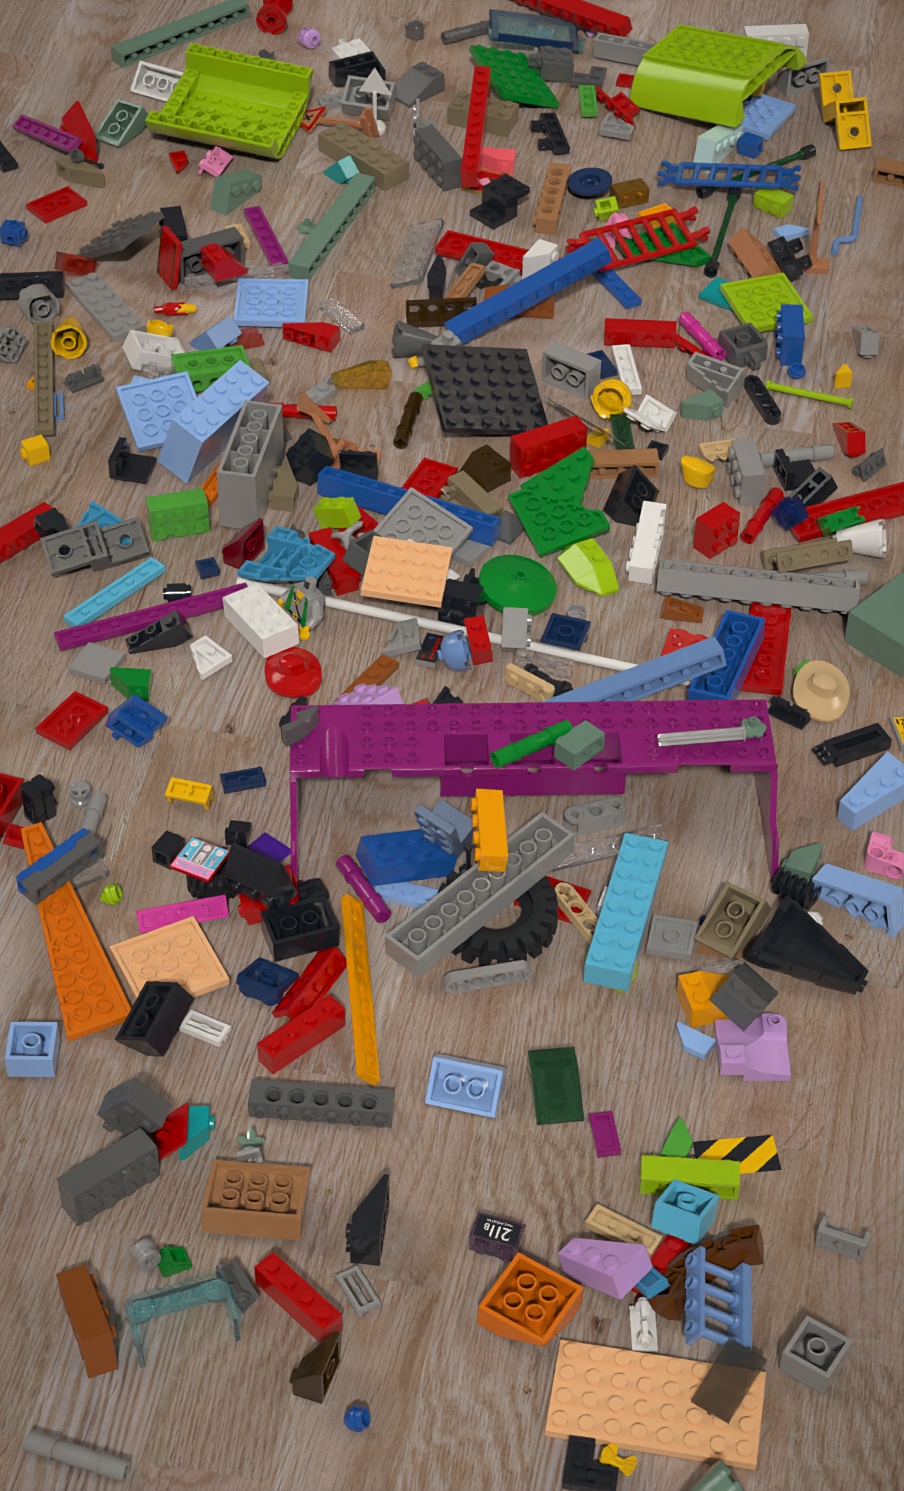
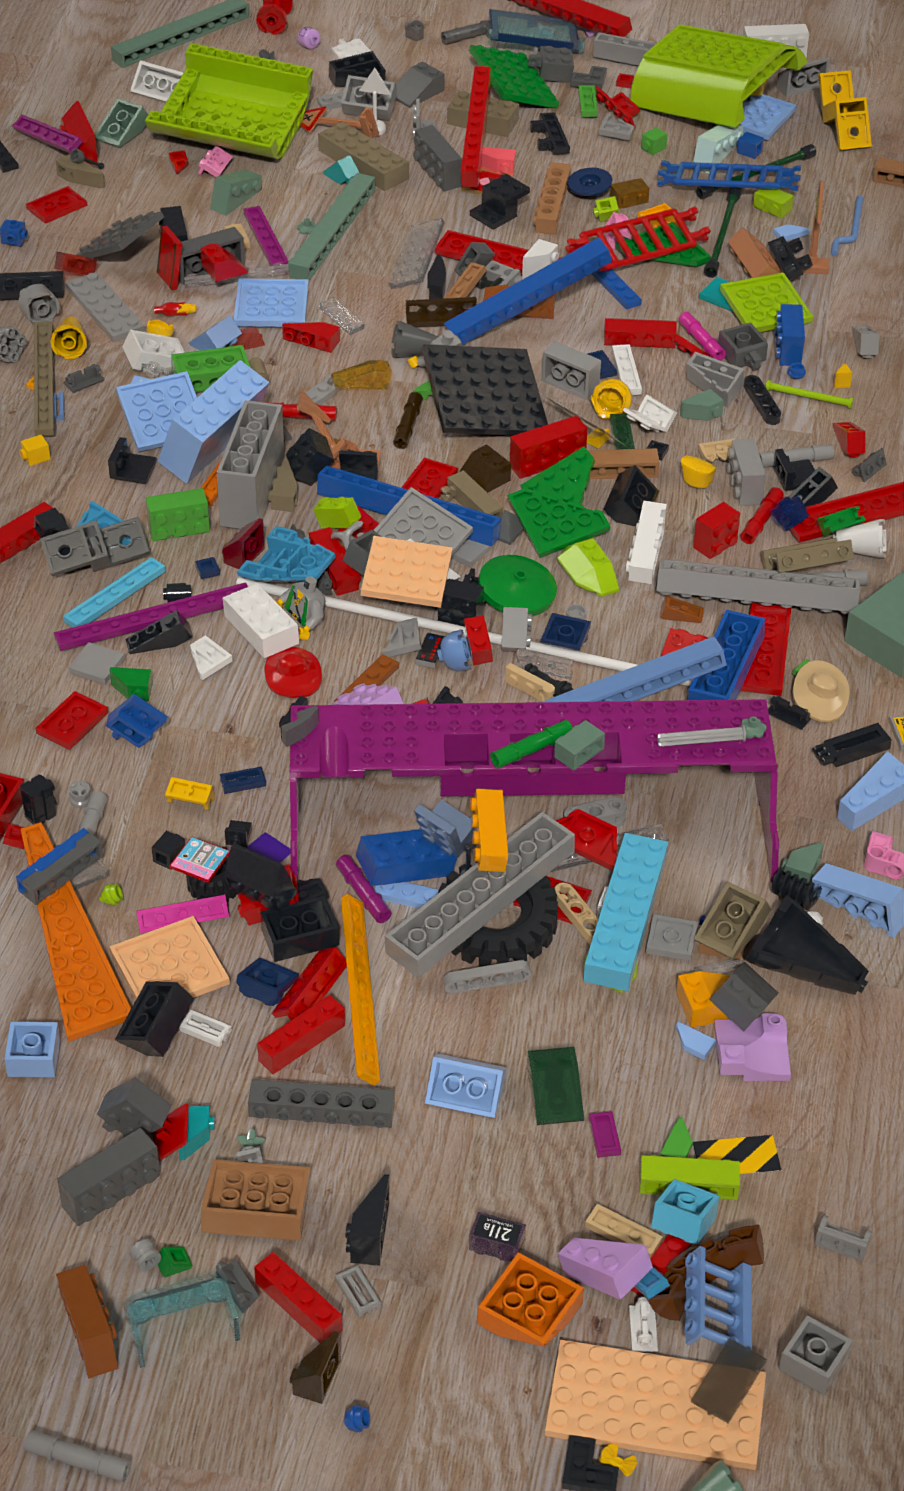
none -> red wing [557,809,617,871]
none -> bright green brick [641,127,668,155]

